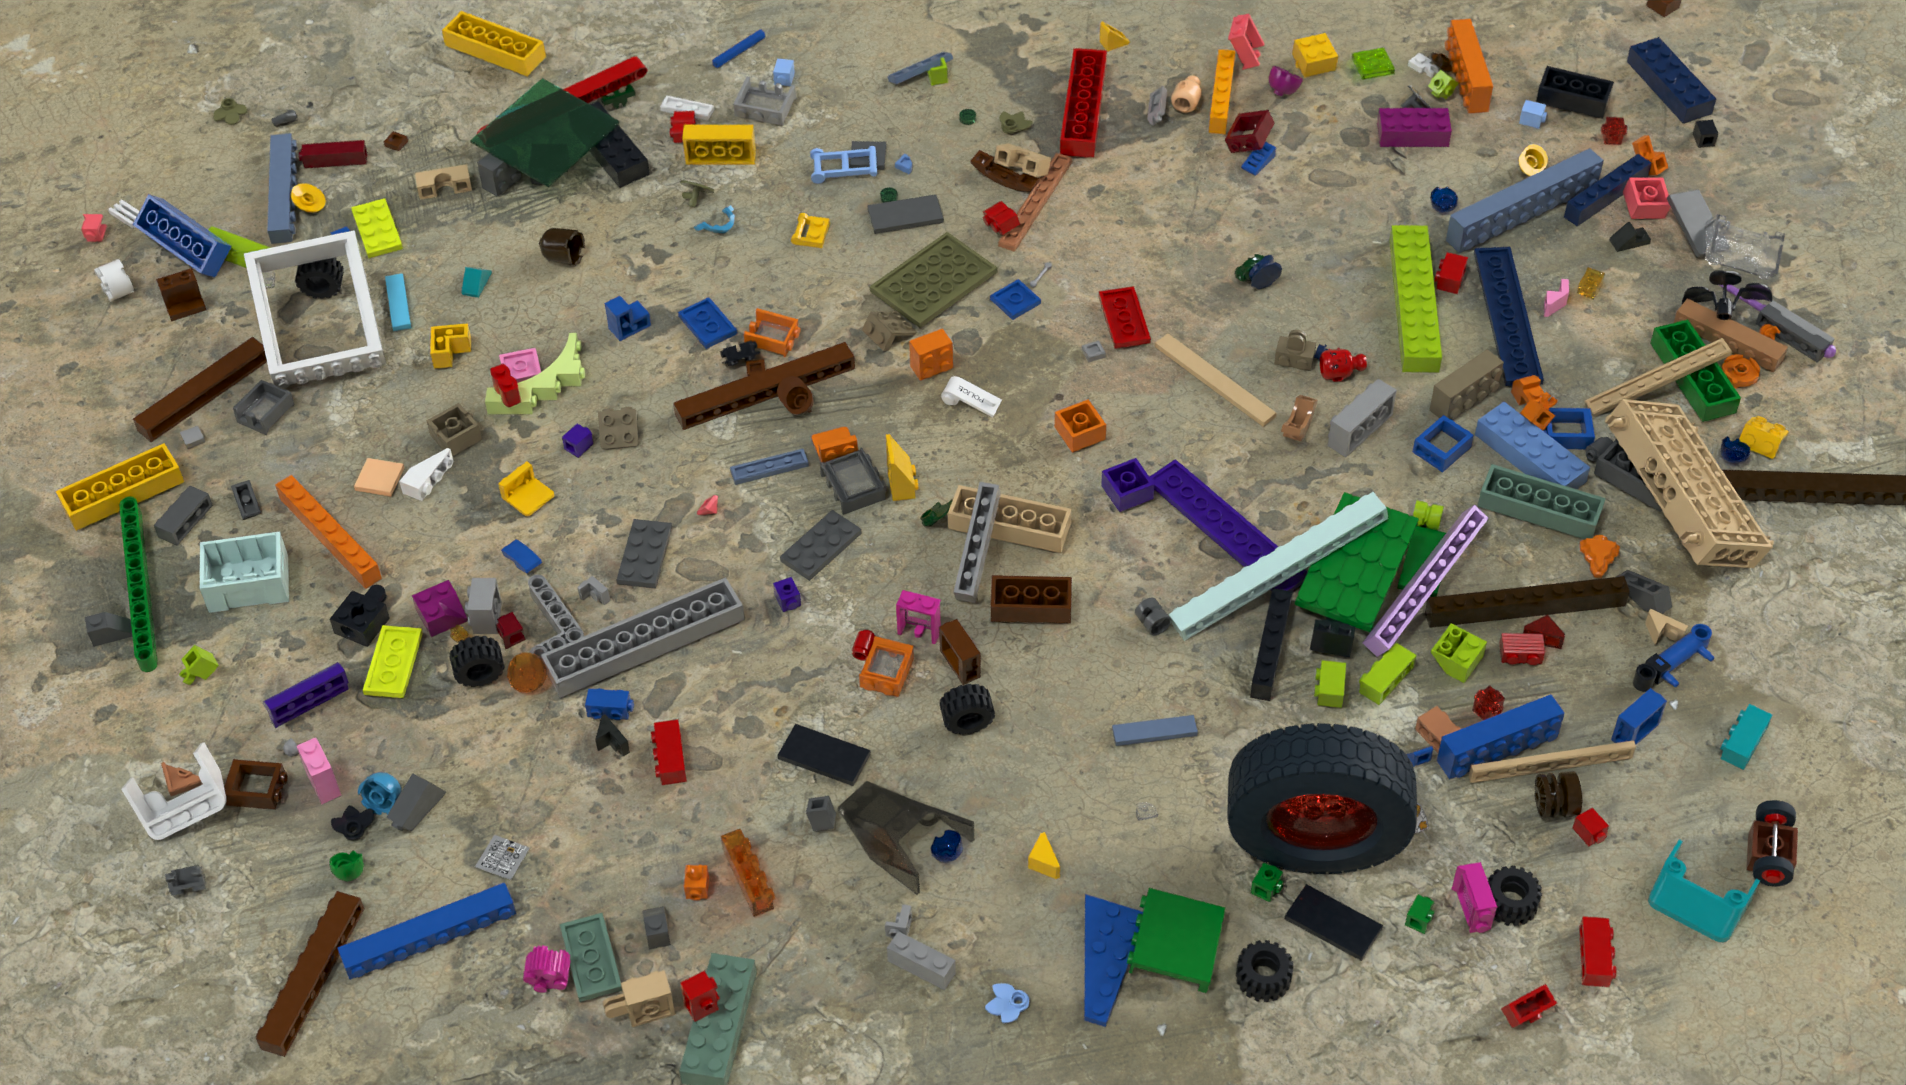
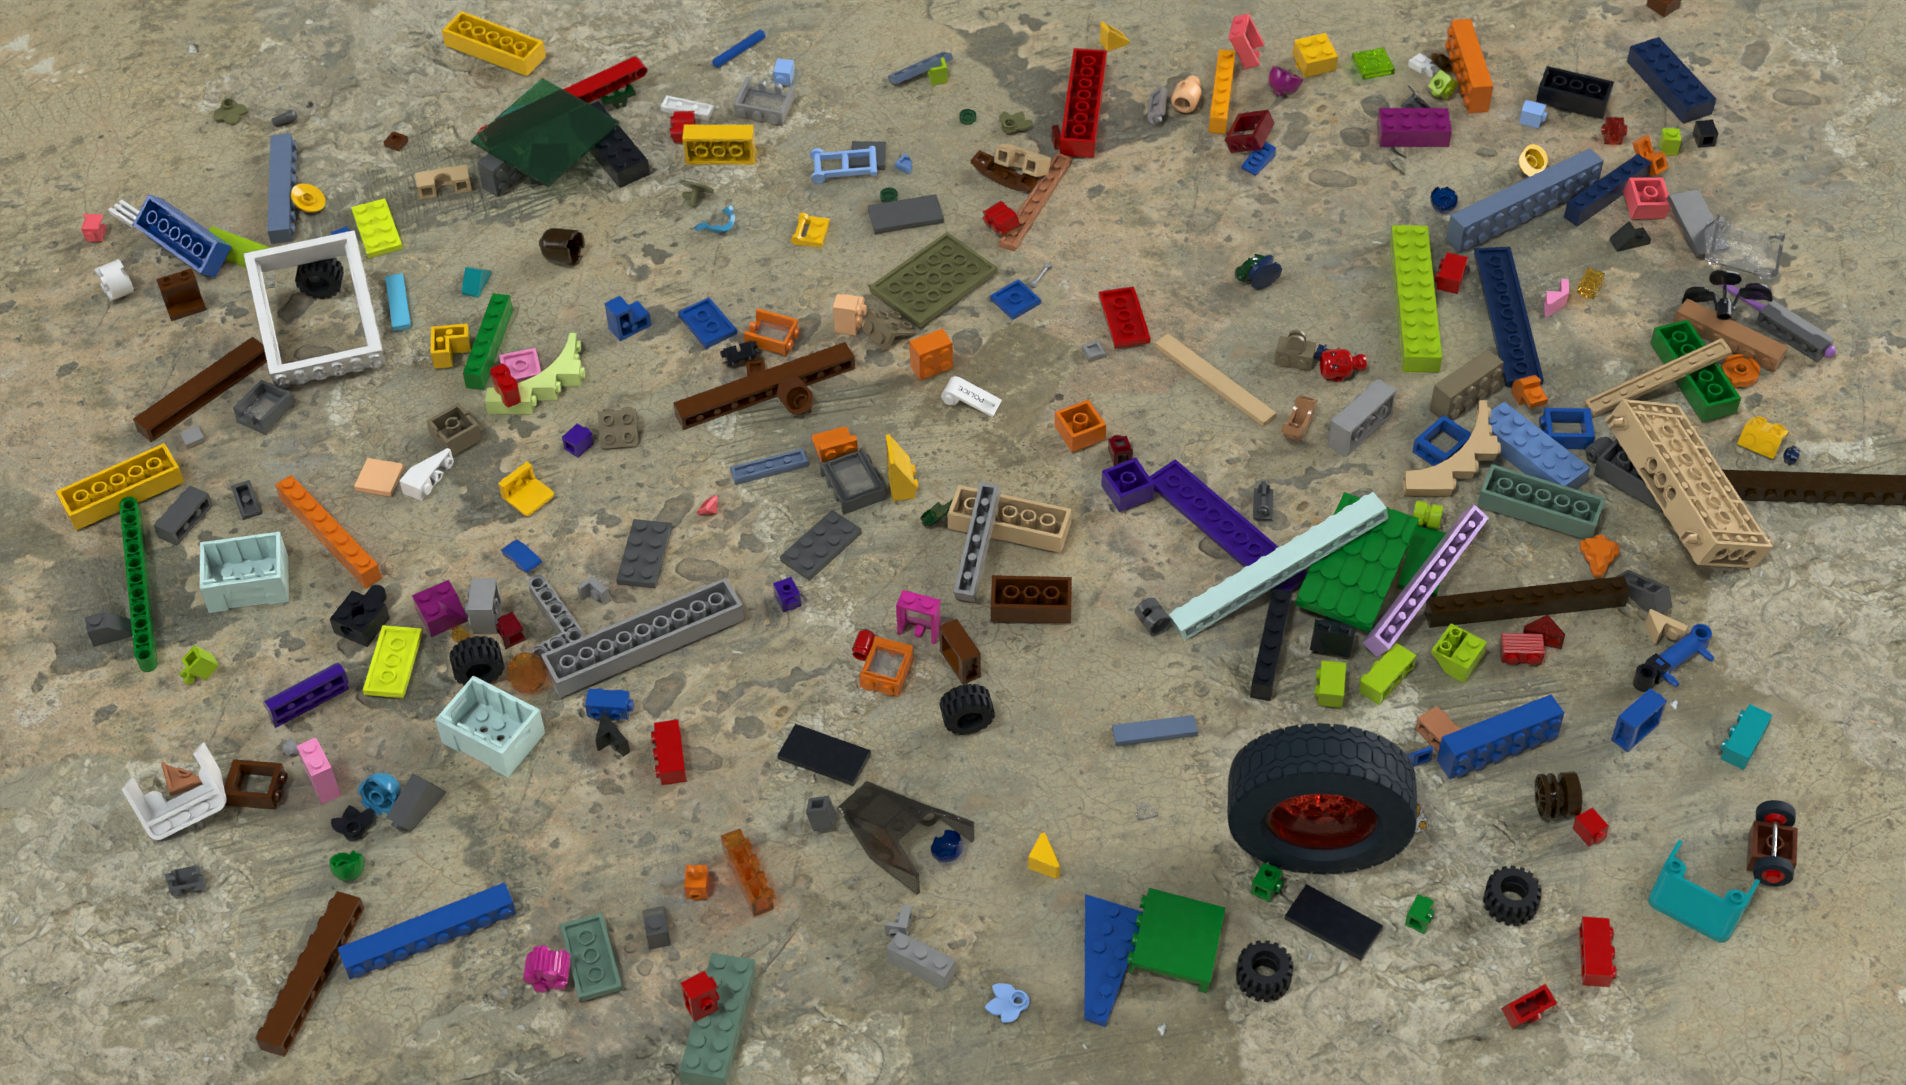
dark red brick [299,140,368,169] -> none
light grey sticker [475,835,530,880] -> none
tan brick [603,970,675,1027] -> none
dark pink window [1452,862,1497,933] -> none
tan tile [1468,740,1636,783] -> none
clear red brick [1472,685,1505,720] -> none
orange brick [1520,392,1558,431] -> none
clear blue hair [1720,436,1751,463] -> none
orange plate [1759,324,1780,340] -> none
none -> light aqua container [435,676,545,778]
none -> green brick [463,293,513,390]
none -> light nougat brick [833,294,867,336]
none -> clear red tile [1052,125,1061,150]
none -> dark red window [1108,435,1133,466]
none -> dark grey hinge [1253,481,1273,520]
none -> tan arch [1403,400,1501,496]
none -> lime brick [1658,128,1681,156]
none -> dark blue plate [1783,445,1800,464]

